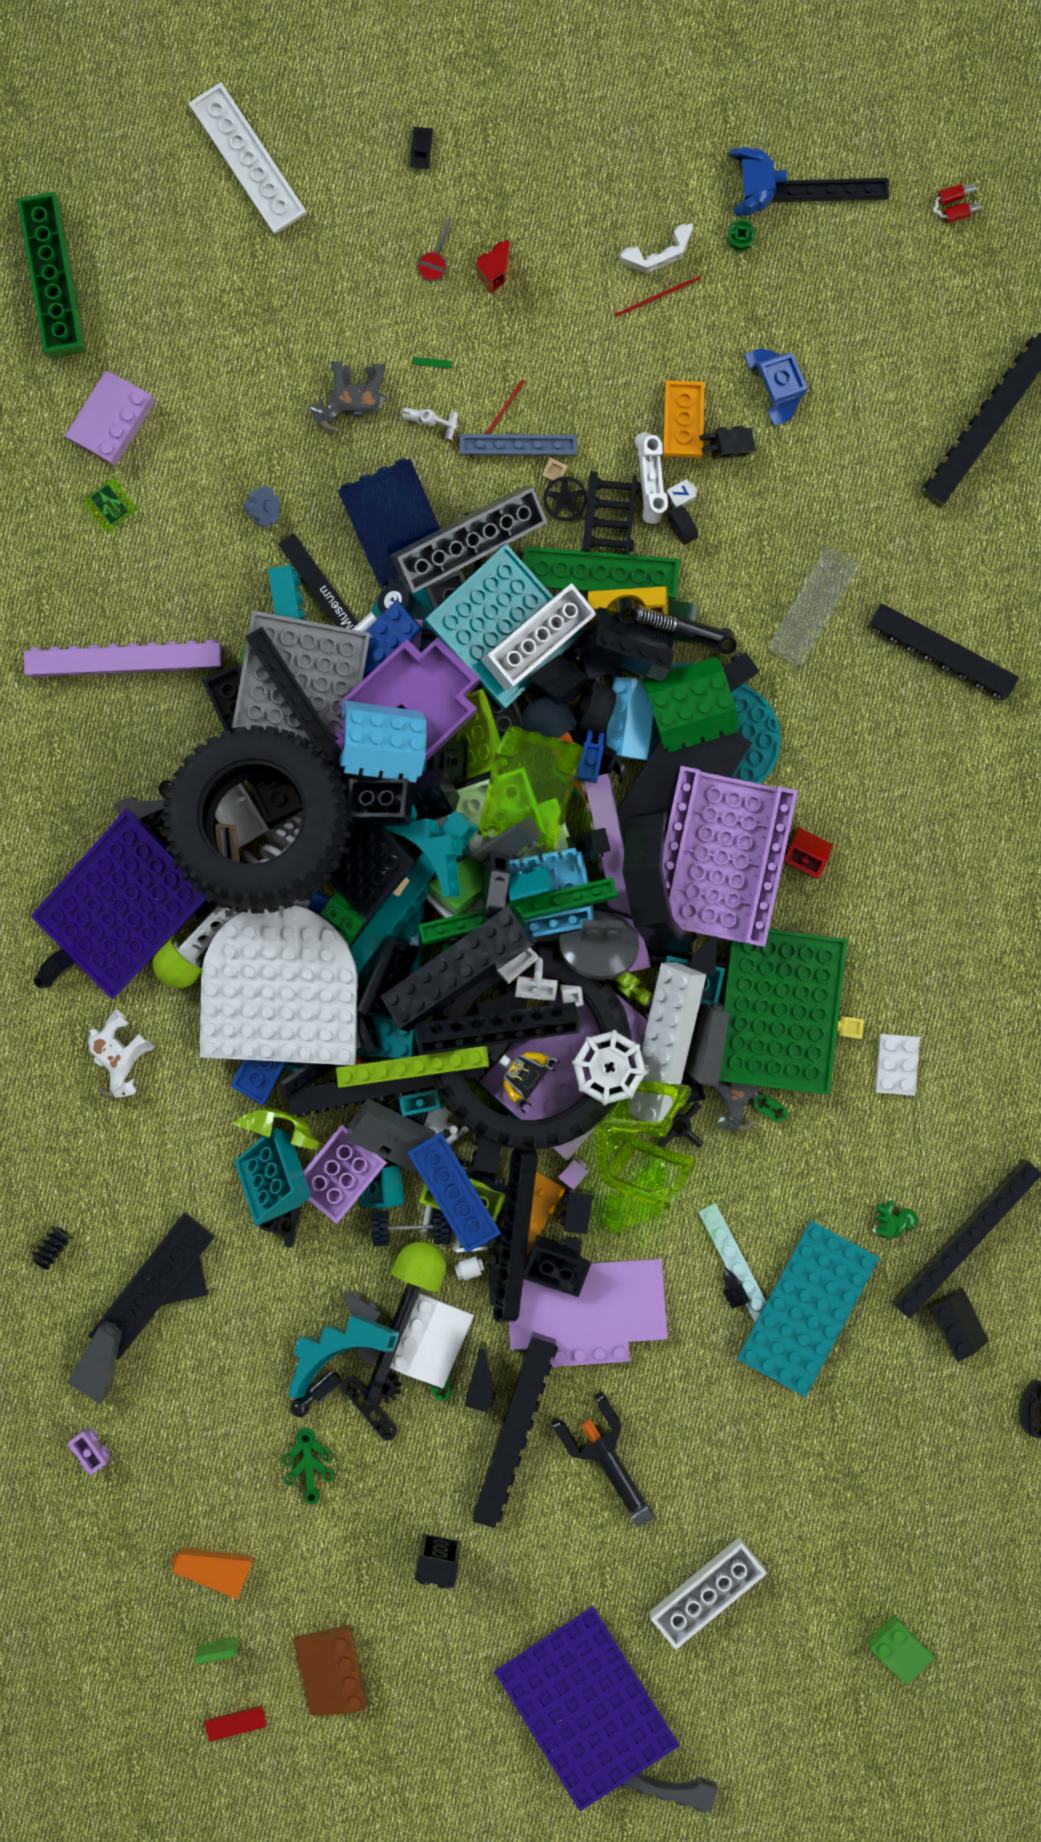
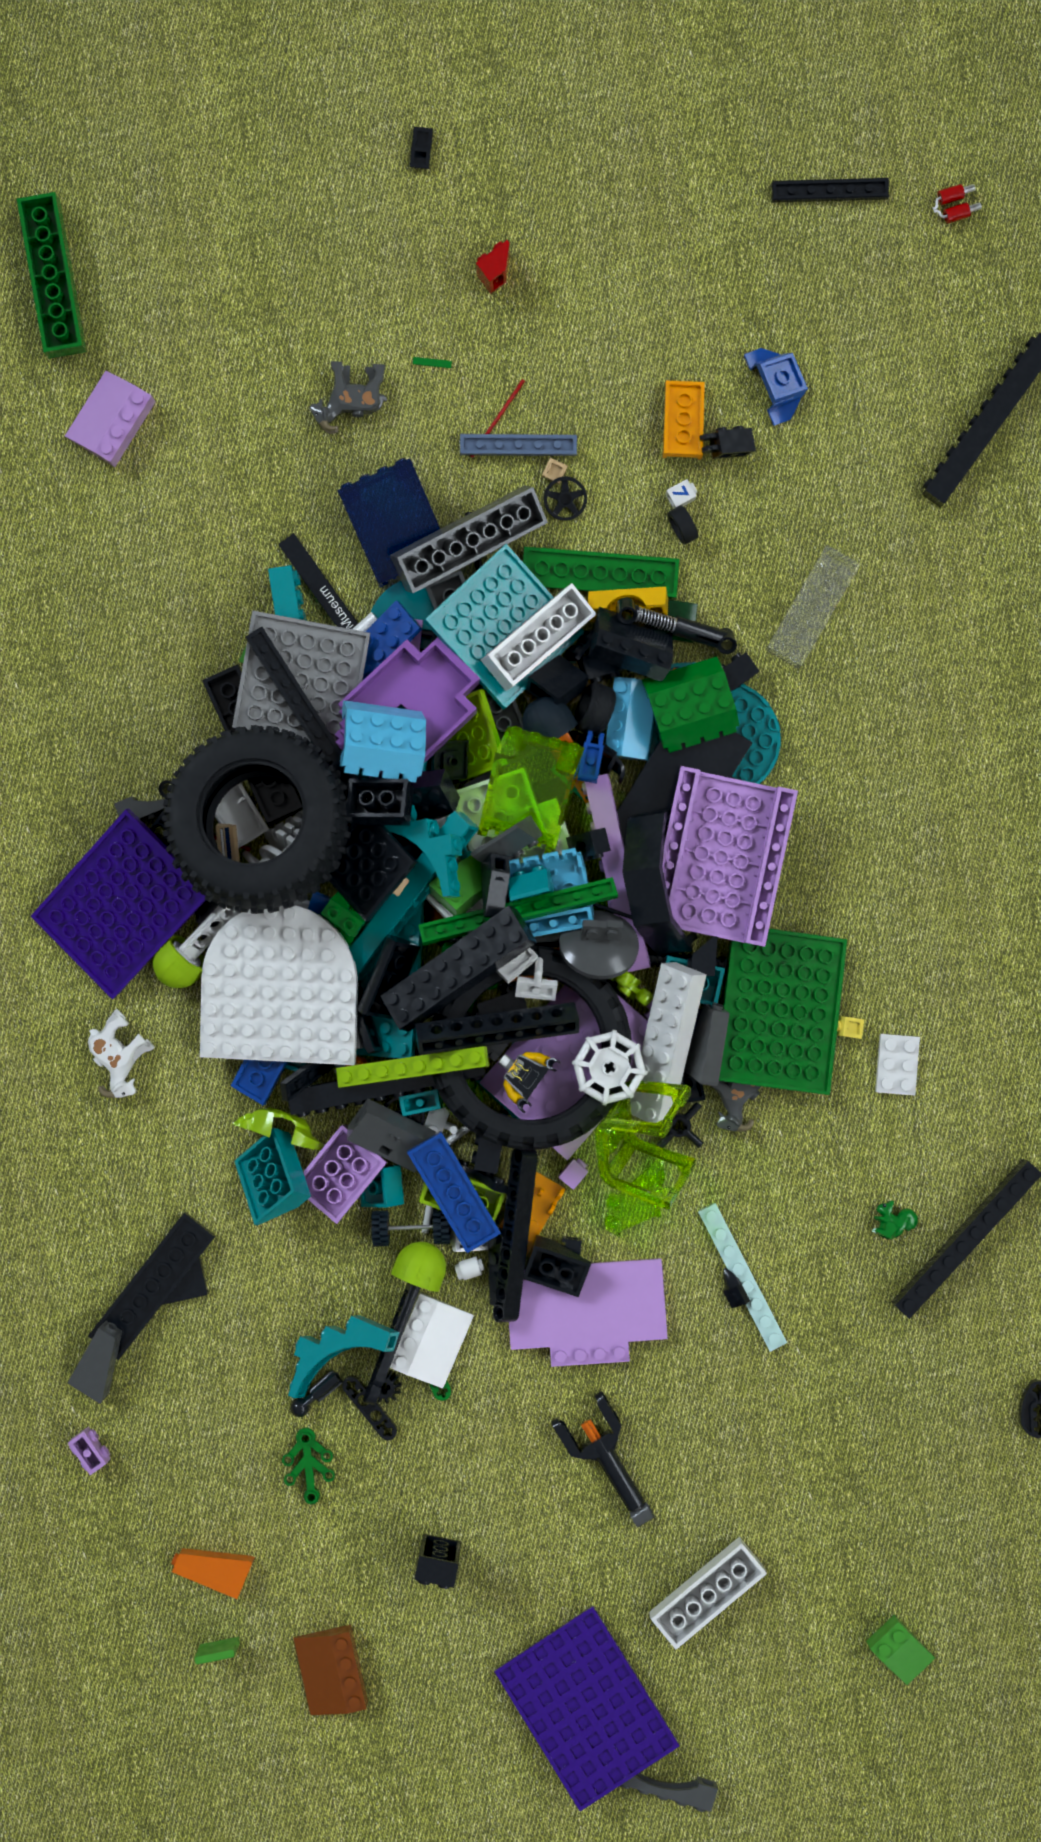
lavender brick [24,640,223,677] -> none
black piece [31,1226,73,1270] -> none
black brick [34,948,76,989] -> none
tile [82,478,138,533] -> none
white plate [189,82,307,235] -> none
red tile [204,1706,267,1742] -> none
sand blue plant [244,486,281,527] -> none
black tile [259,1206,302,1248] -> none
dark grey arch [344,1290,382,1364] -> none
black wheel [377,584,413,614] -> none
white pin [402,407,459,440] -> none
piece [418,218,451,281] -> none
black slope [464,1341,496,1412] -> none
black brick [472,1332,558,1528] -> none
white slope [560,985,584,1007] -> none
black brick [560,1187,593,1235] -> none
black fence [582,471,640,555] -> none
red piece [615,275,701,317] -> none
white slope [619,223,693,274] -> none
white plate [634,432,668,524] -> none
green wheel [727,219,756,252] -> none
blue torso [728,146,787,216] -> none
teal plate [736,1220,879,1397] -> none
green beam [753,1094,788,1122] -> none
red slope [783,827,833,879] -> none
black brick [867,603,1019,701] -> none
black slope [927,1288,988,1362] -> none

